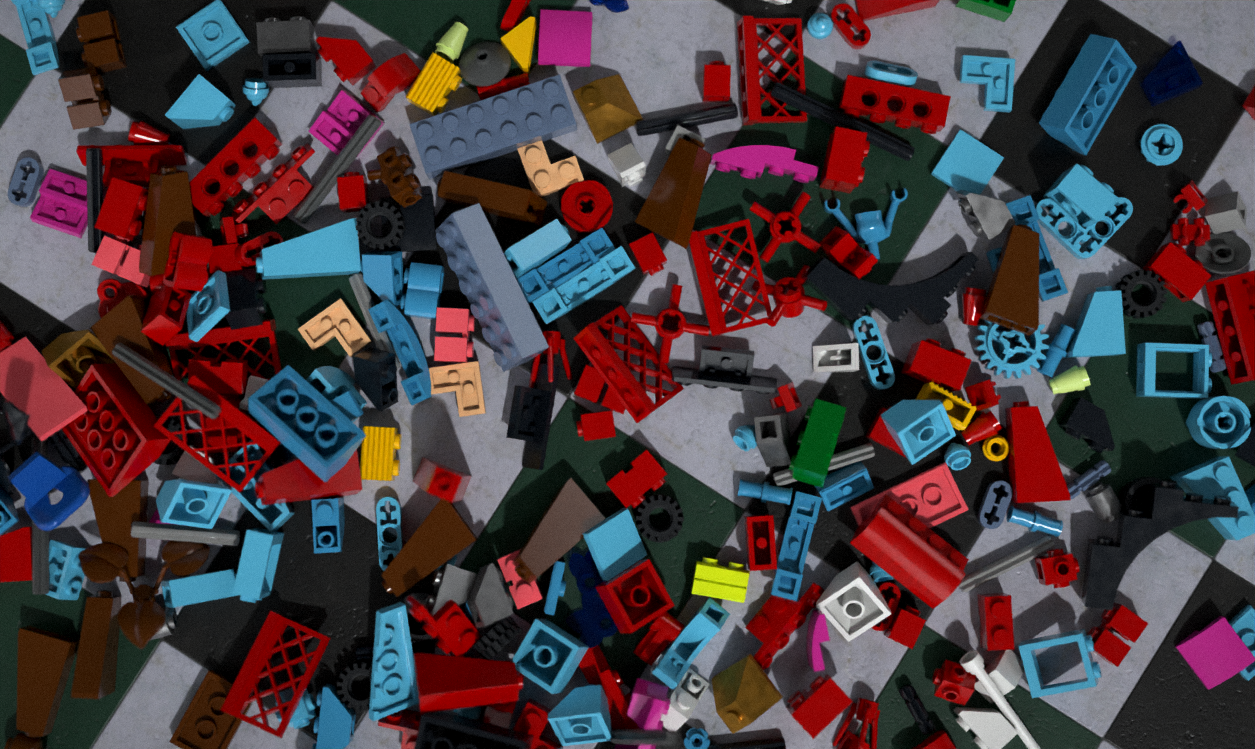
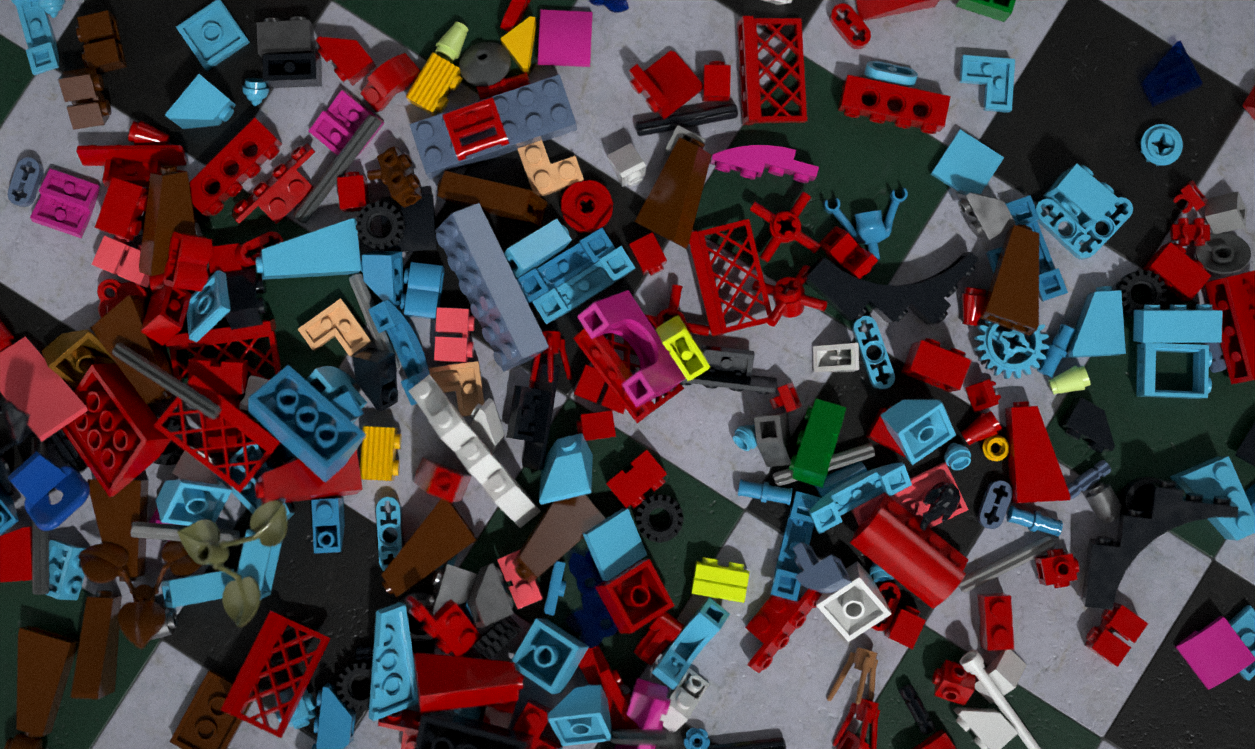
black axle [86,148,104,253] -> none
red tile [219,217,249,245] -> none
pearl gold slope [573,74,643,144] -> none
pearl gold slope [712,654,783,734] -> none
red brick [744,514,777,571] -> none
black axle [771,82,915,161] -> none
red brick [786,674,853,739] -> none
dark pink slope [806,609,830,672] -> none
medium azure plate [807,13,833,39] -> none
red brick [819,127,870,194] -> none
yellow brick [915,382,976,430] -> none
medium azure window [1018,628,1102,698] -> none
dark azure slope [1039,34,1137,156] -> none
medium azure brick [1186,396,1251,449] -> none
none -> olive plant [177,501,287,627]
none -> white arch [409,374,541,528]
none -> red plate [442,97,509,161]
none -> white slope [468,398,504,453]
none -> medium azure slope [539,433,593,505]
none -> dark pink arch [577,290,686,407]
none -> red bracket [629,51,703,120]
none -> neon yellow brick [656,315,710,381]
none -> sand blue brick [793,542,852,594]
none -> medium azure slope [809,462,912,534]
none -> medium nougat plant [827,647,878,704]
none -> black piece [920,482,960,531]
none -> medium azure brick [1133,304,1223,343]

